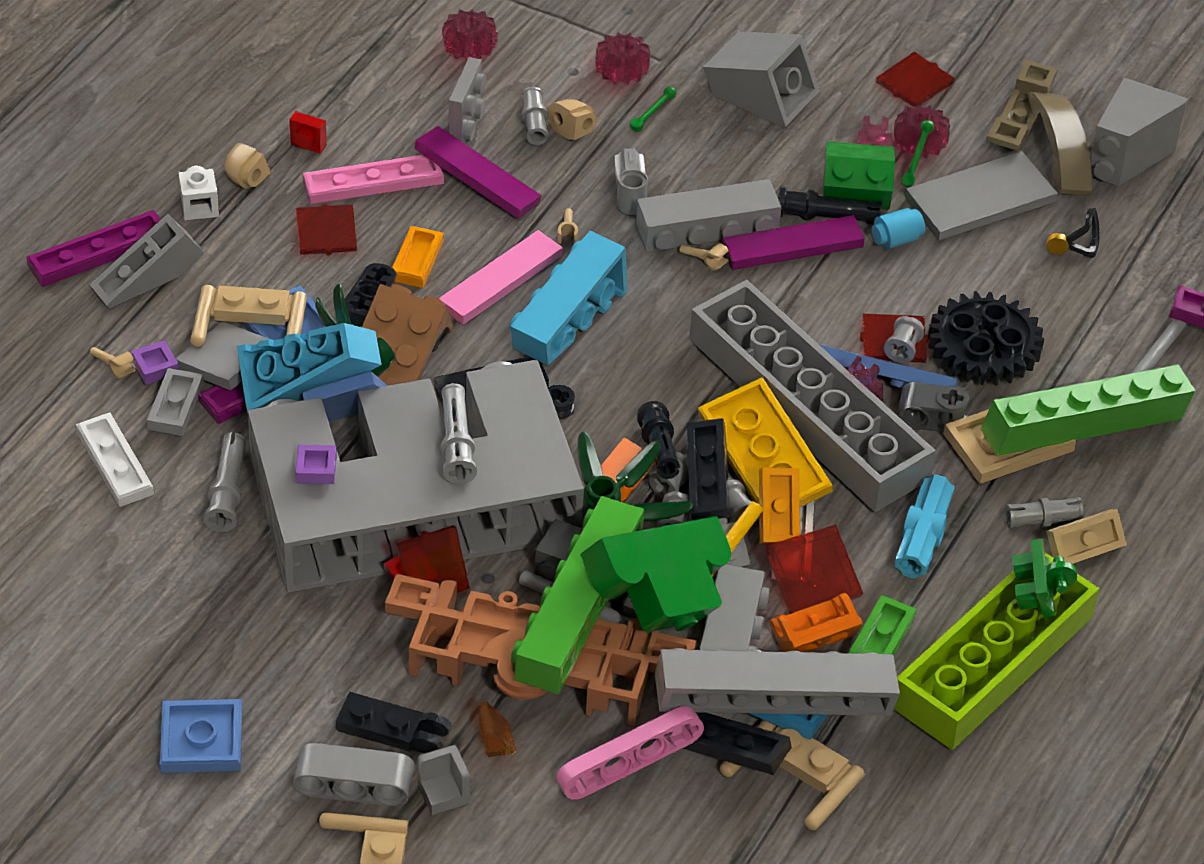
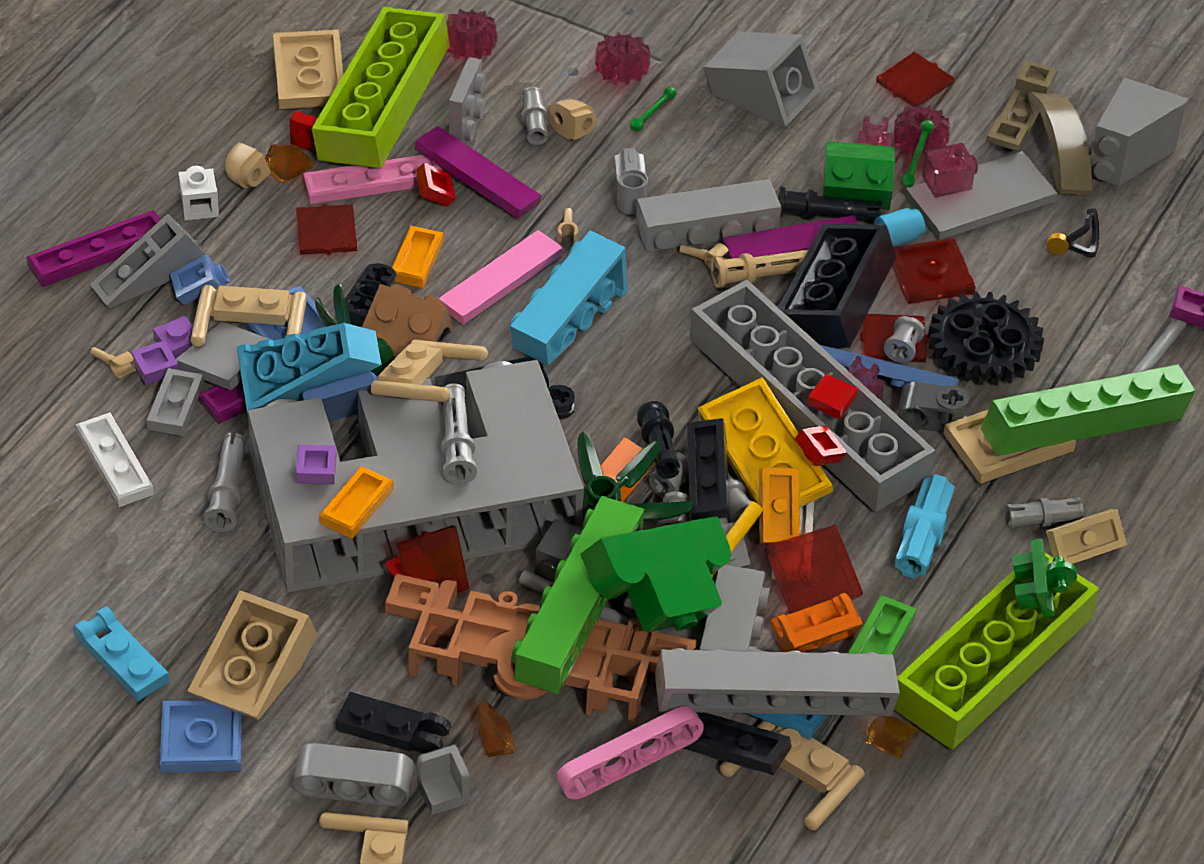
none -> medium azure plate [72,606,169,702]
none -> medium lavender plate [153,316,193,359]
none -> medium blue bracket [170,254,230,306]
none -> tan slope [187,590,318,720]
none -> clear orange slope [265,144,315,183]
none -> tan plate [273,30,343,109]
none -> lime brick [312,7,450,169]
none -> light orange tile [319,466,394,539]
none -> tan plate [371,340,488,402]
none -> red plate [416,163,456,207]
none -> tan pin [711,249,809,288]
none -> black slope [778,224,896,348]
none -> red plate [795,425,847,466]
none -> red tile [807,374,858,420]
none -> clear orange slope [866,716,919,759]
none -> clear red tile [892,238,976,304]
none -> clear pink brick [921,143,978,198]

